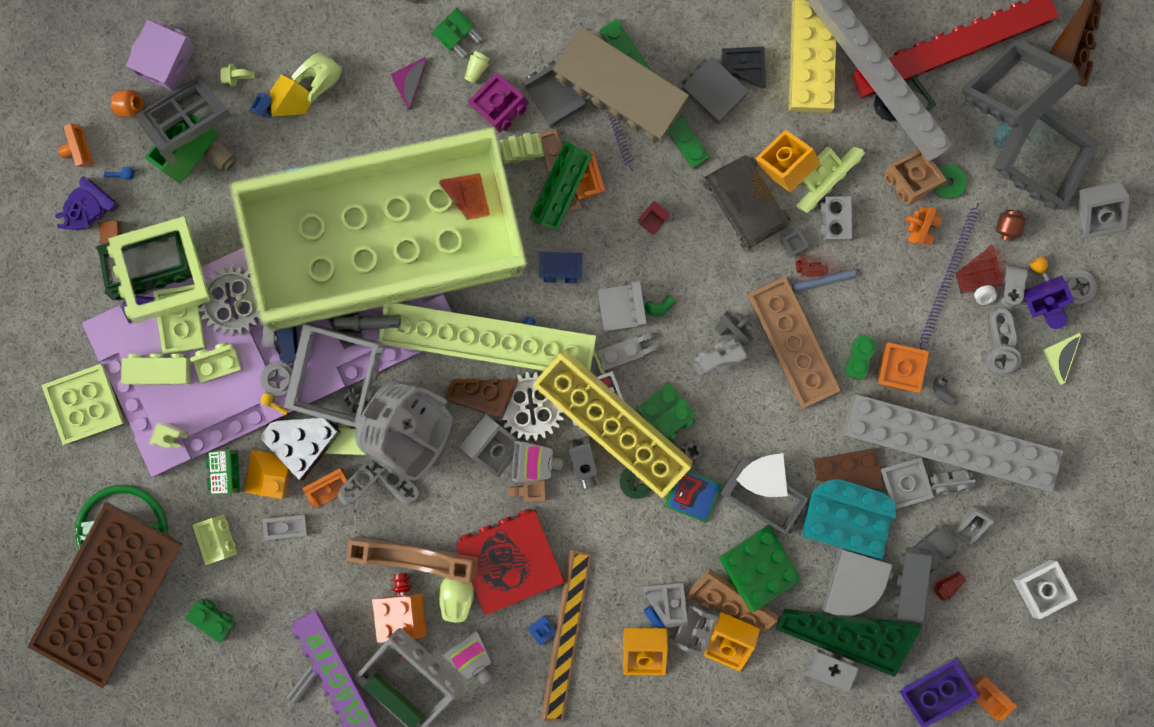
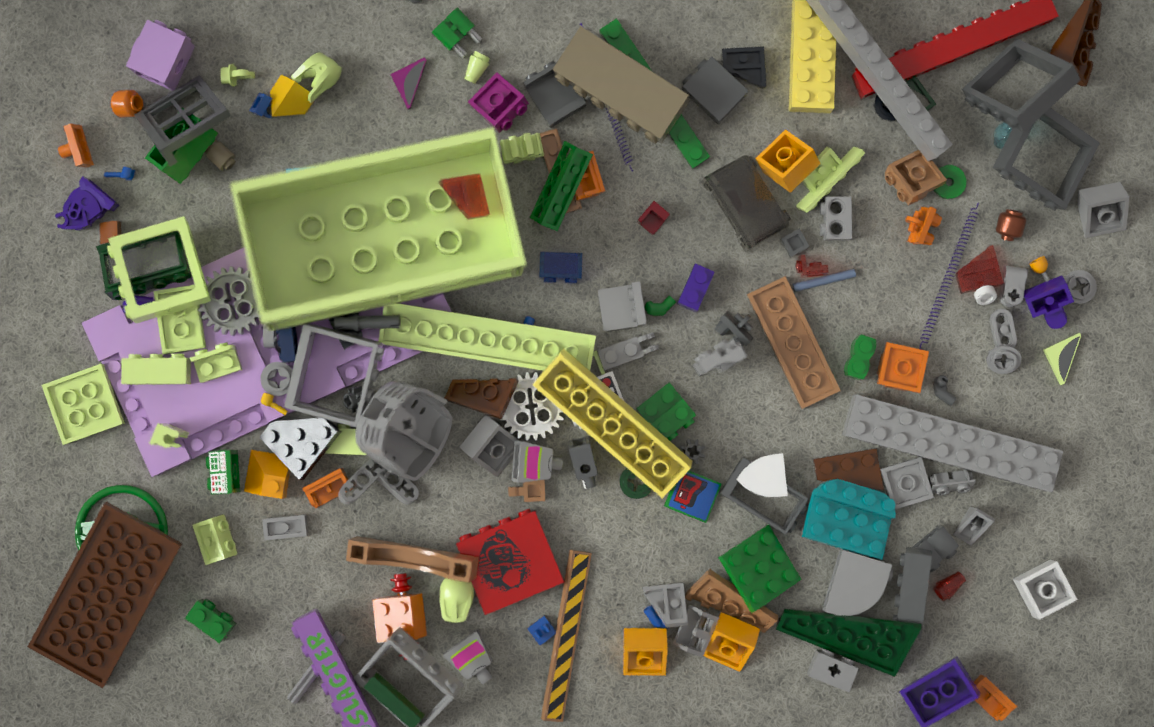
none -> dark purple brick [677,263,715,312]

